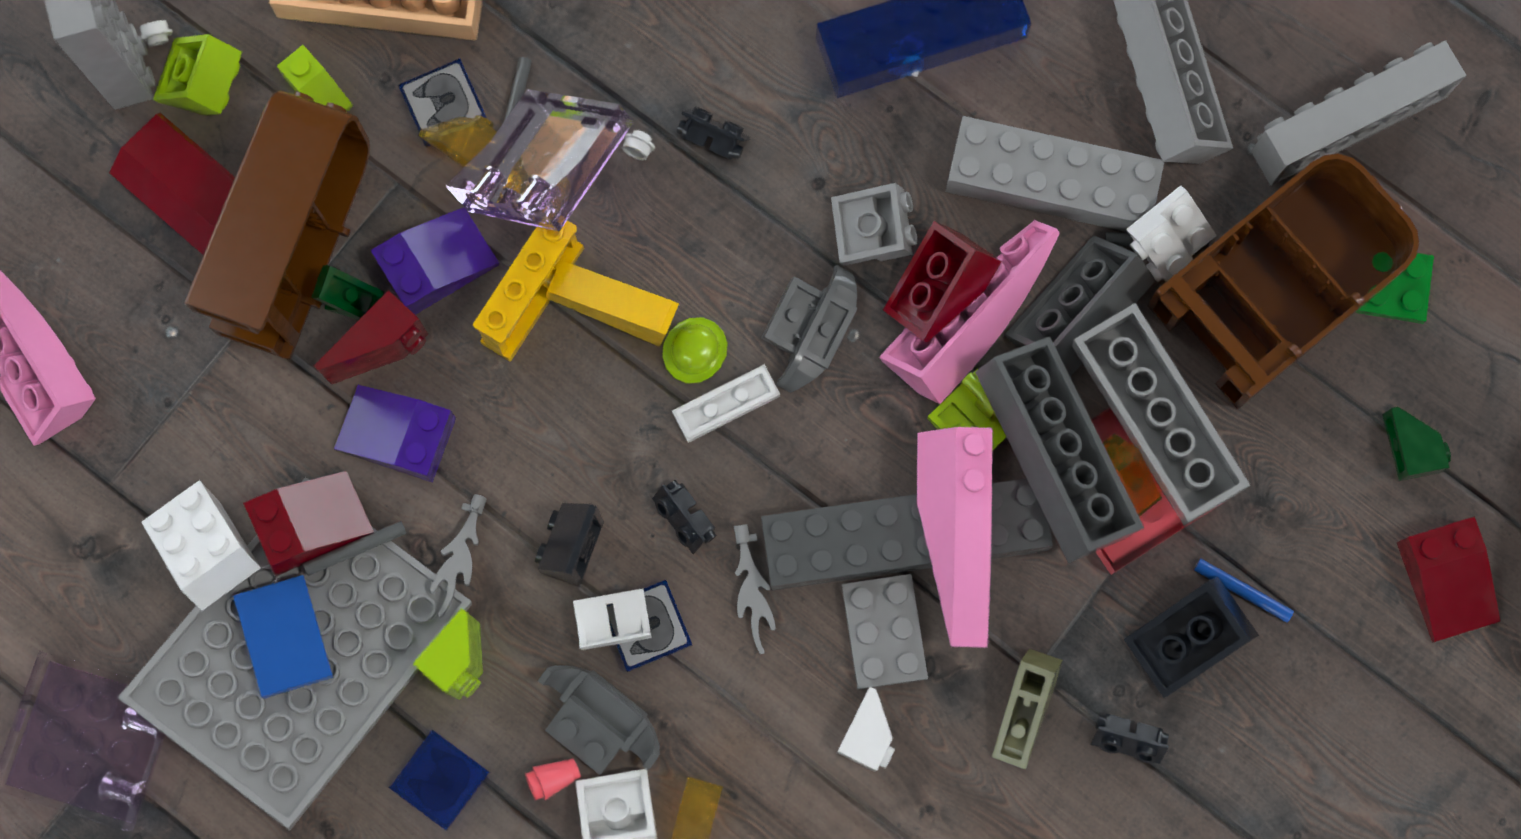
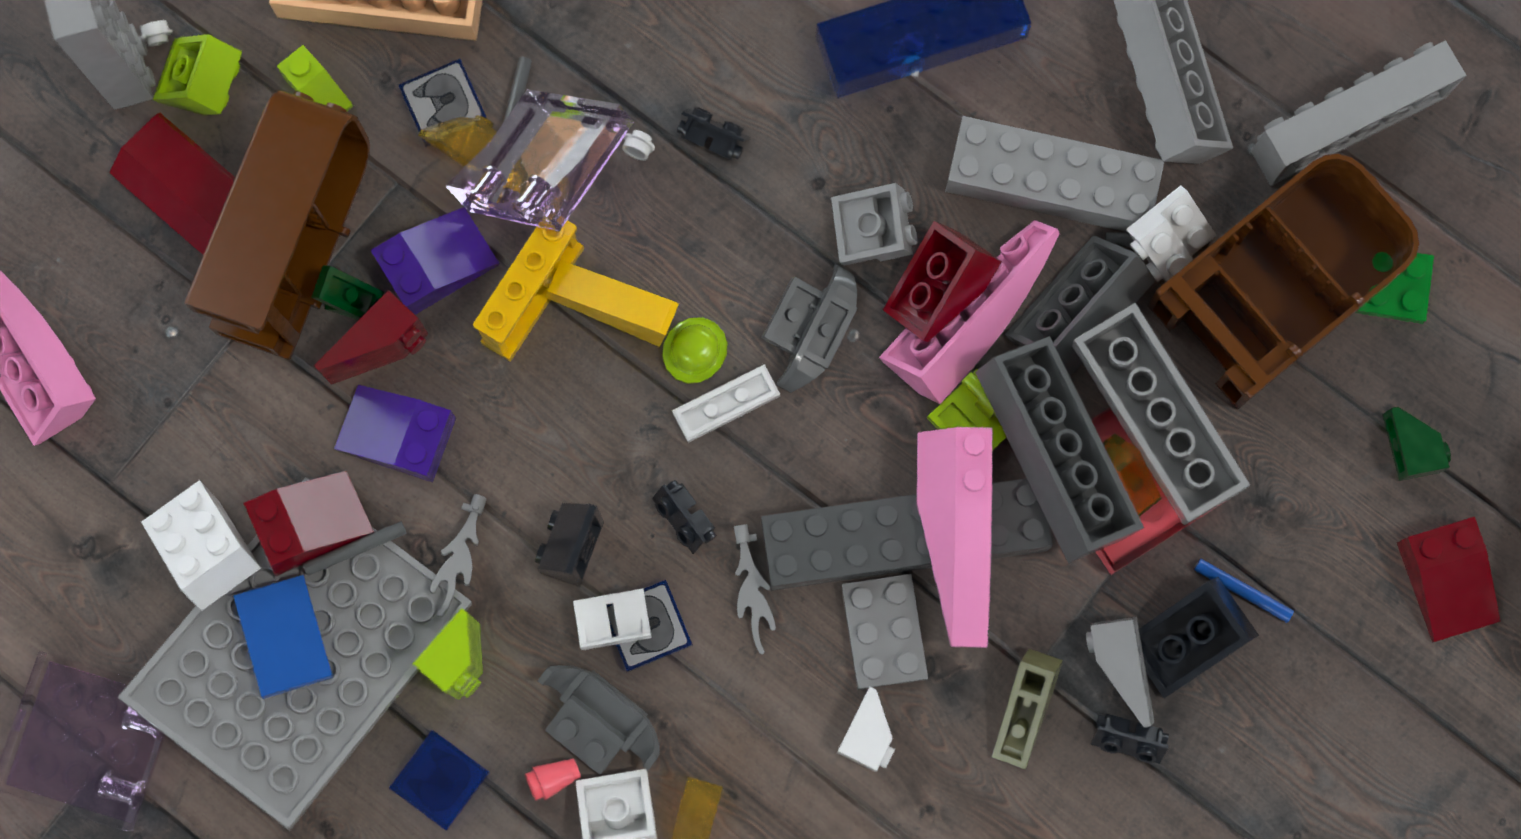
none -> light grey slope [1086,617,1154,727]

